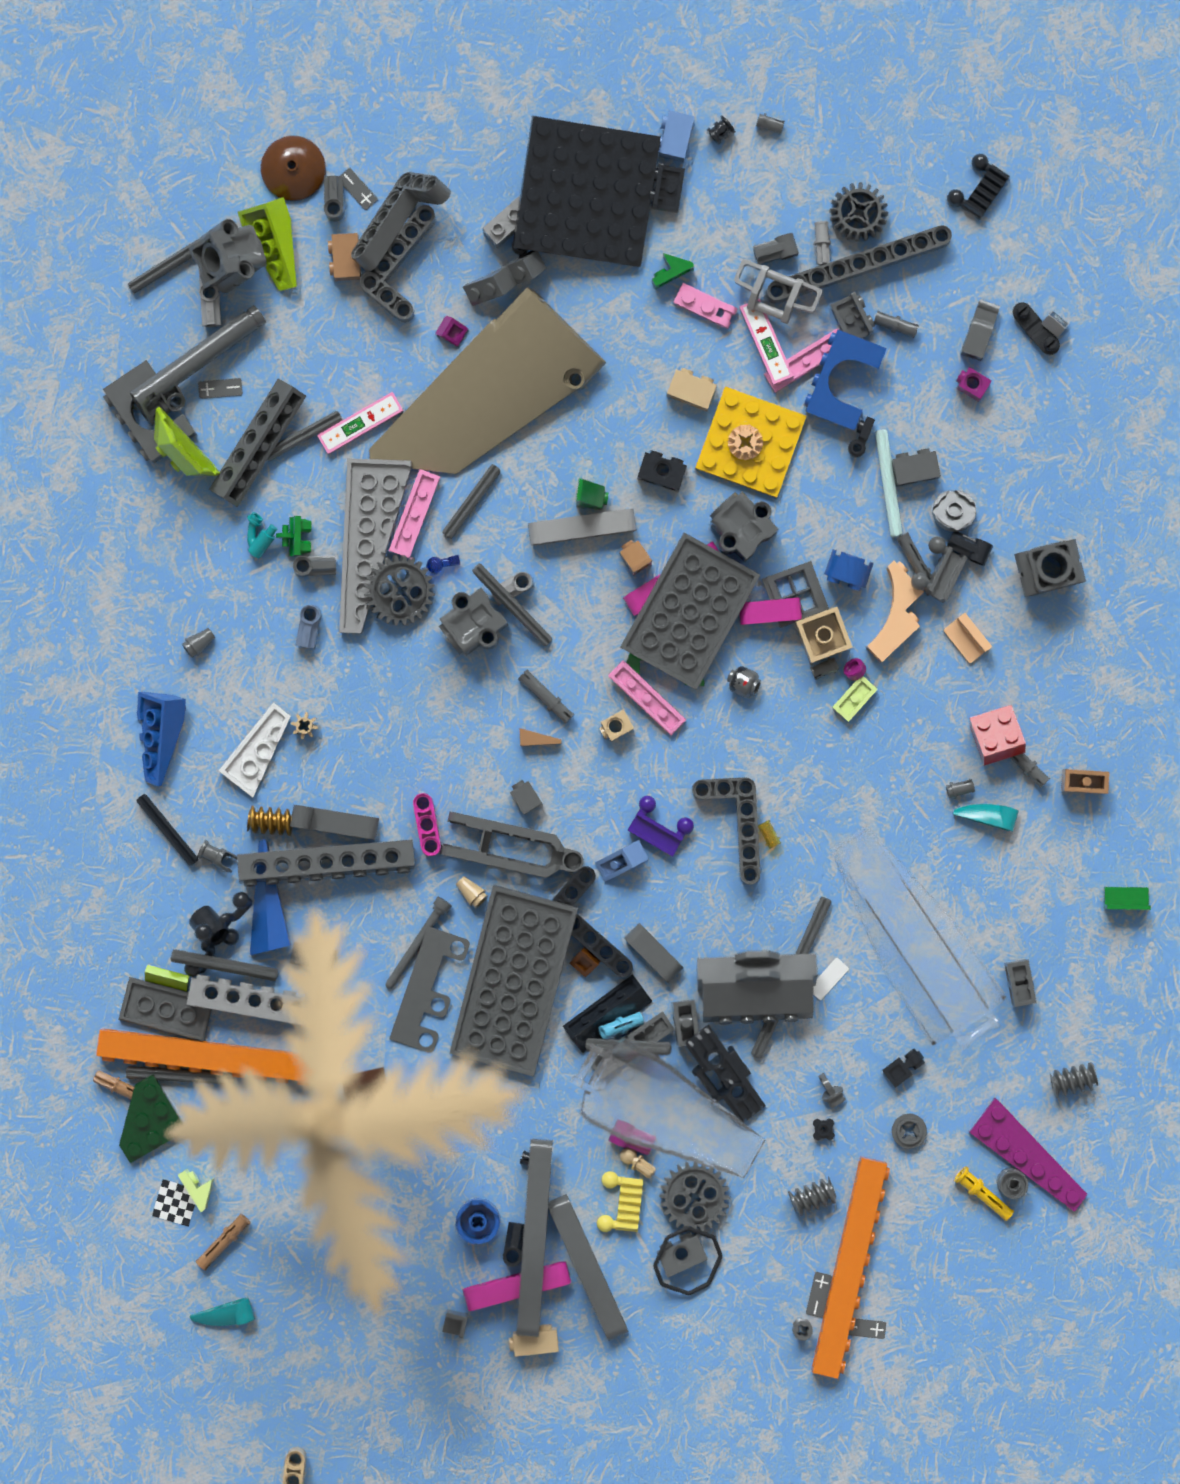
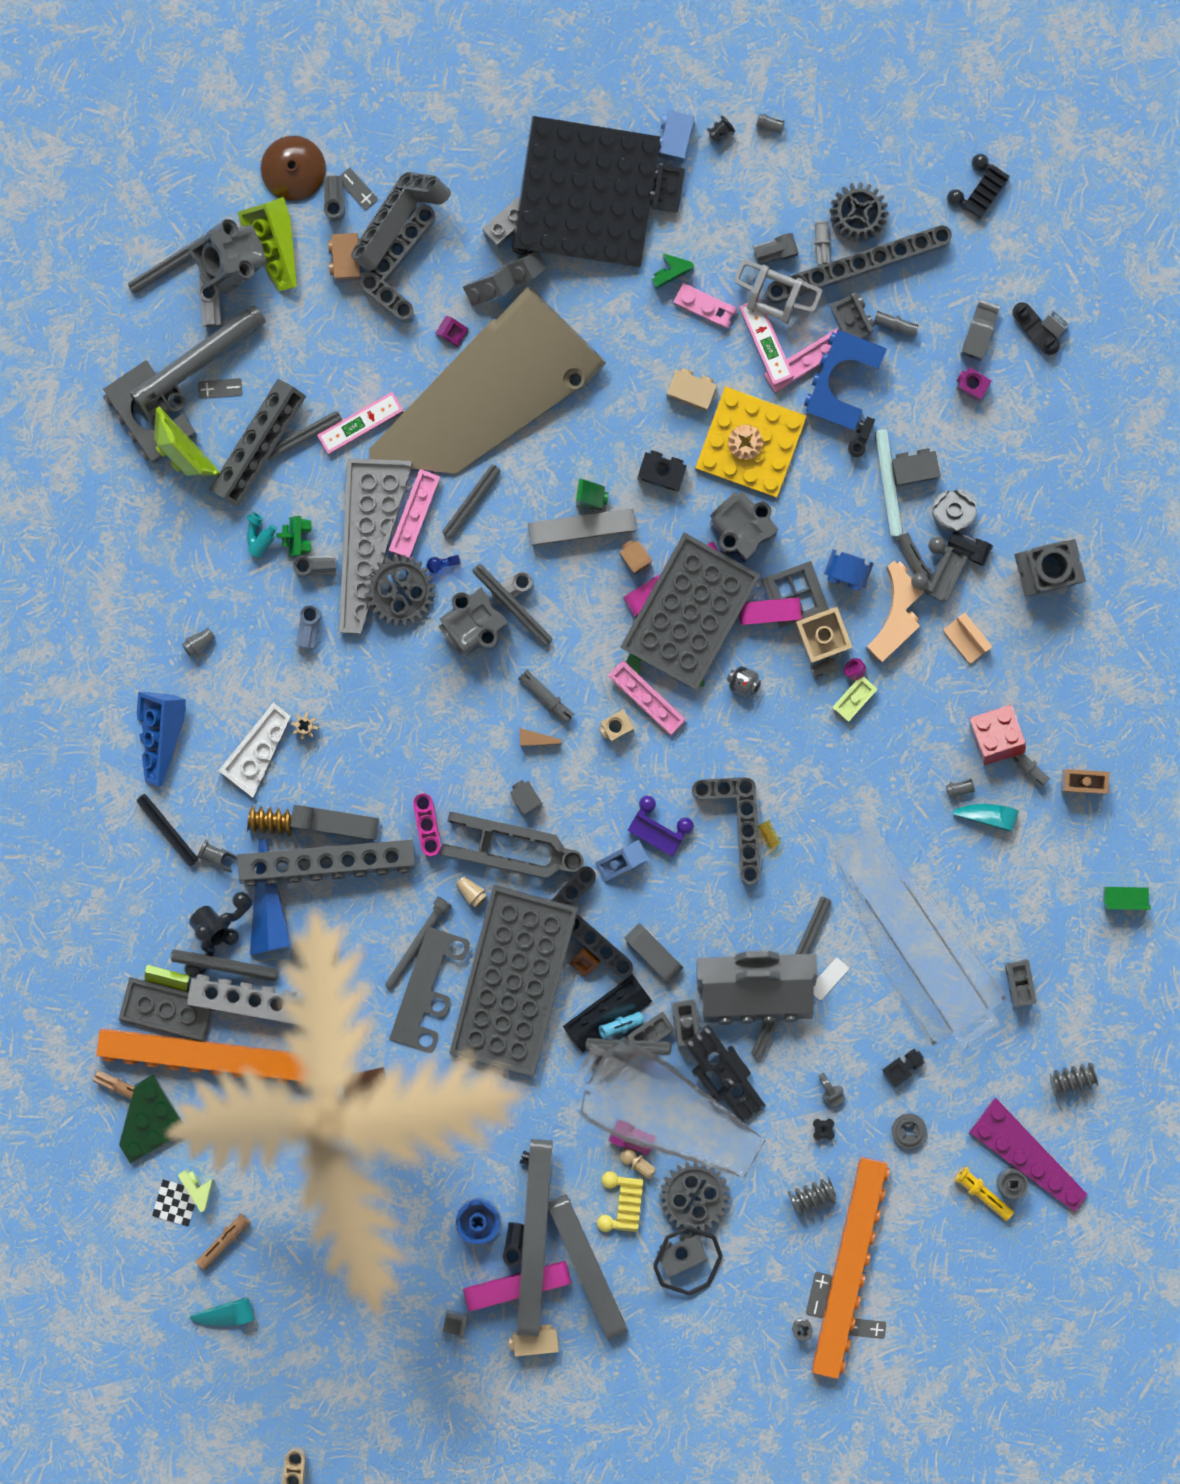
dark grey axle [126,1066,235,1084] -> none

